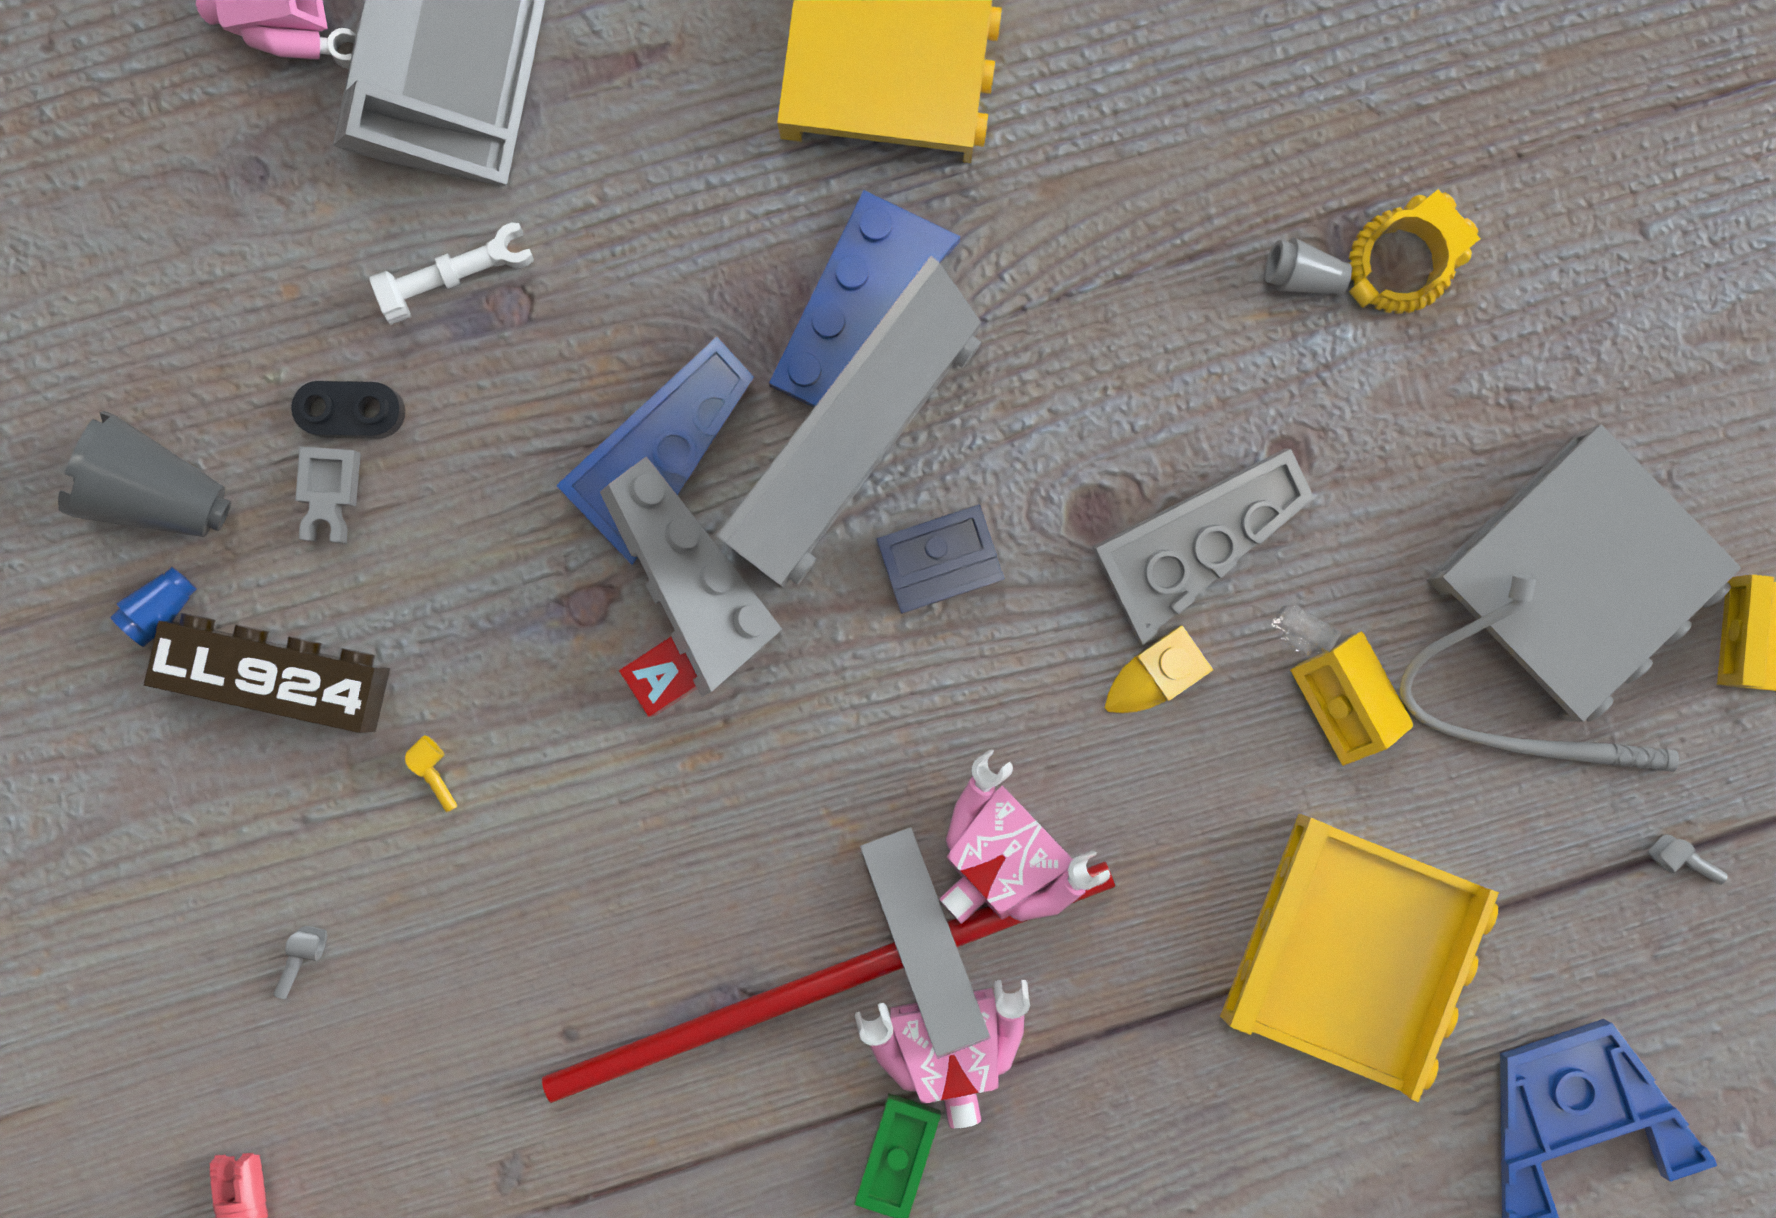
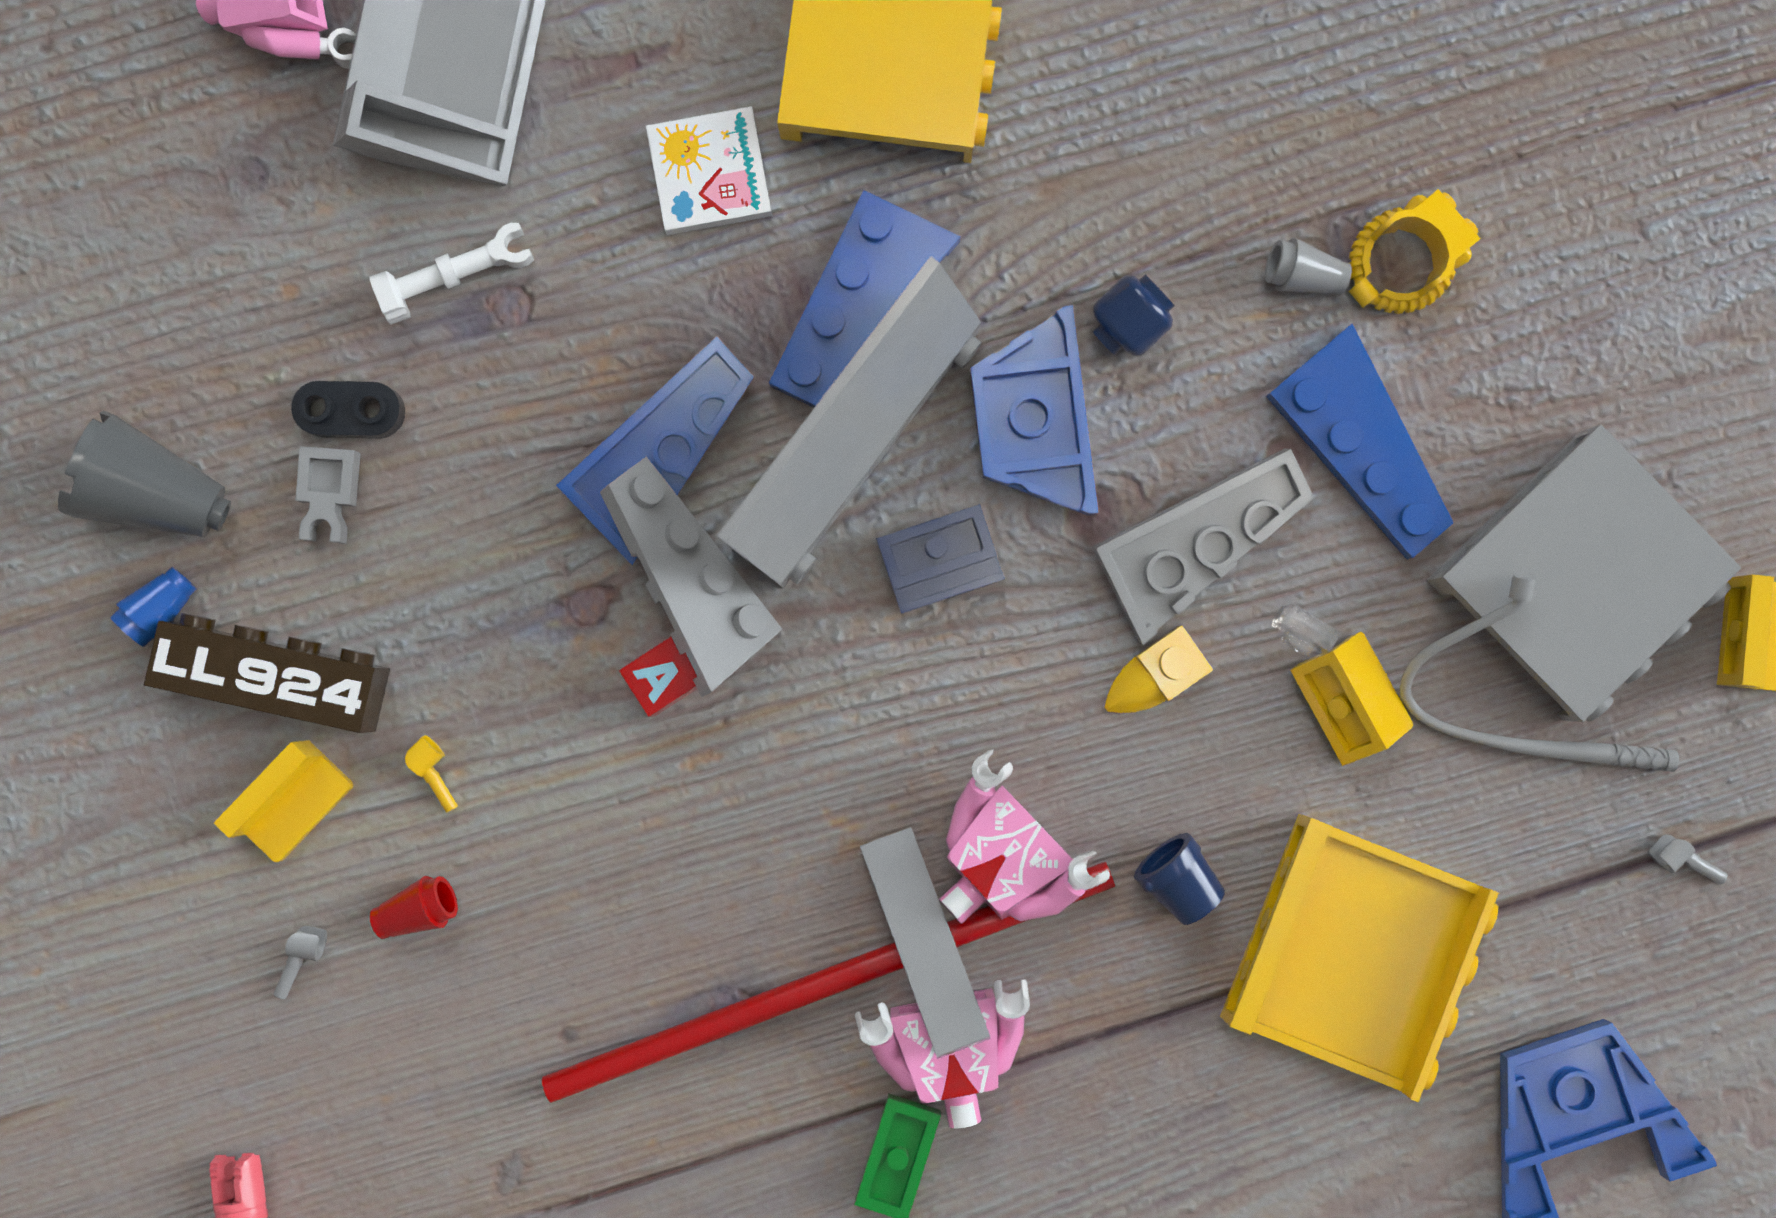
none -> yellow panel [214,740,353,862]
none -> red cone [370,876,458,939]
none -> white tile [646,106,772,235]
none -> wing [970,305,1098,516]
none -> dark blue head [1092,274,1175,356]
none -> dark blue piece [1134,833,1225,925]
none -> blue wing [1266,324,1454,560]

